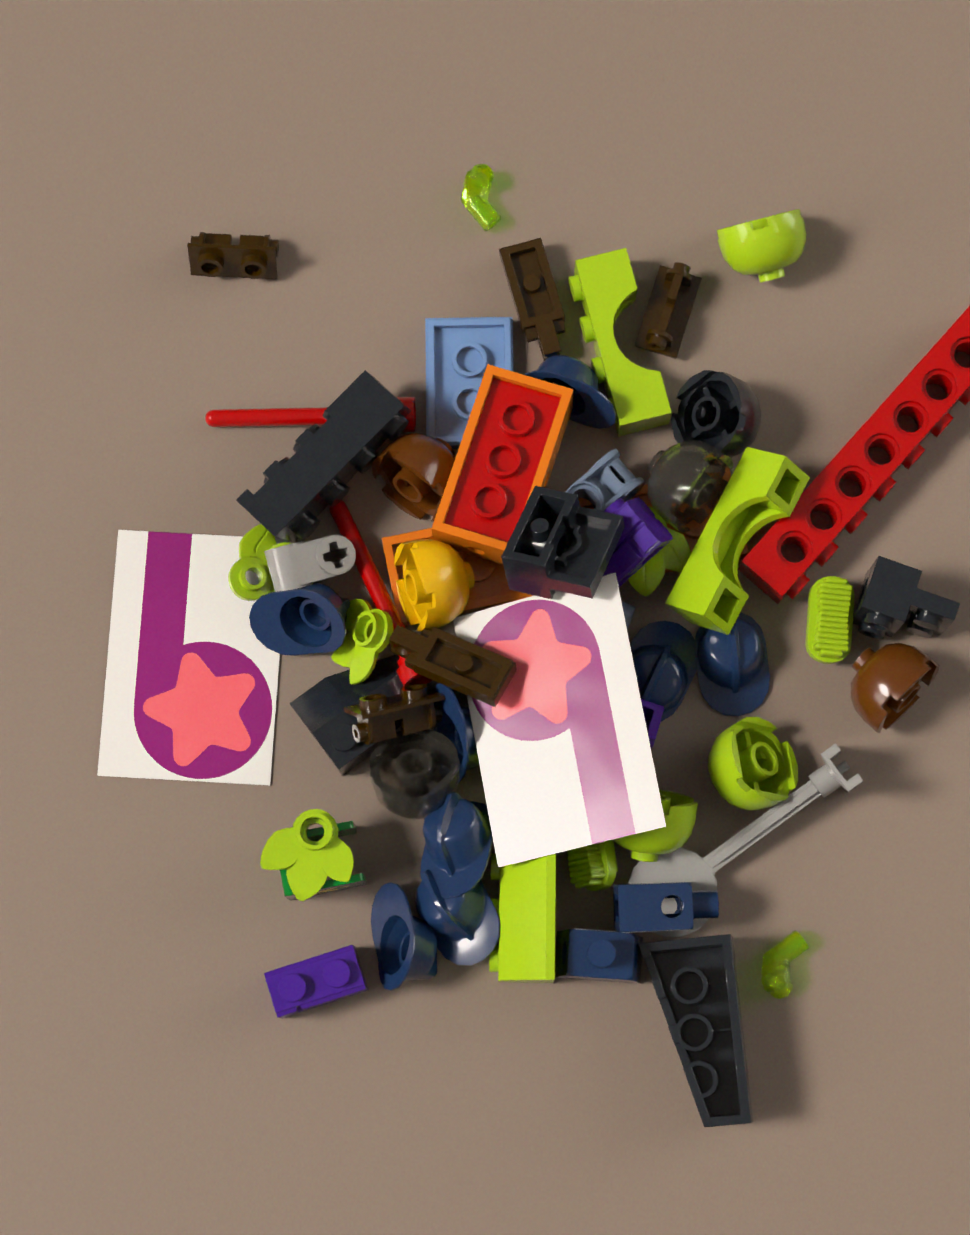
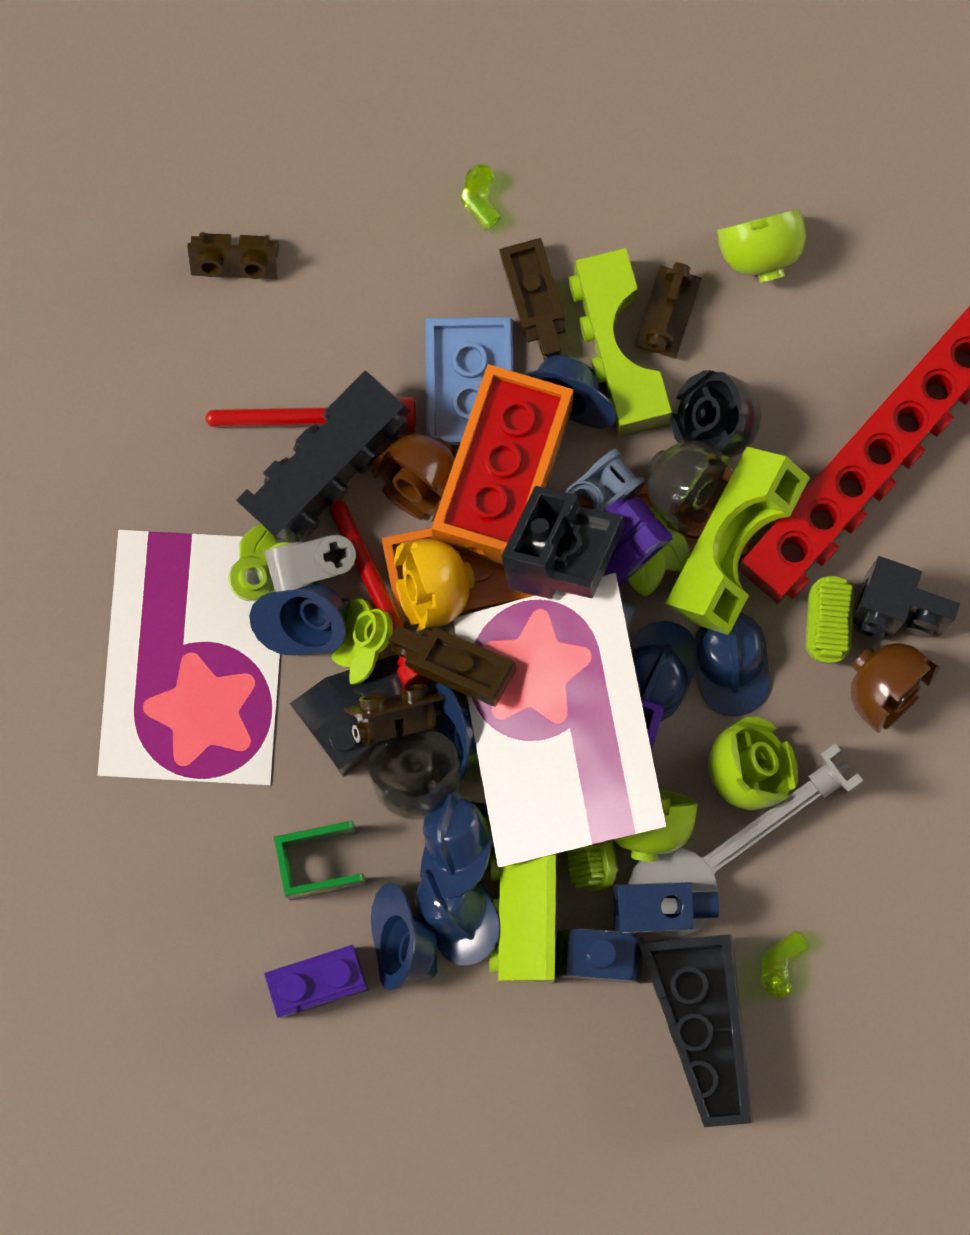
lime plate [260,809,354,901] -> none

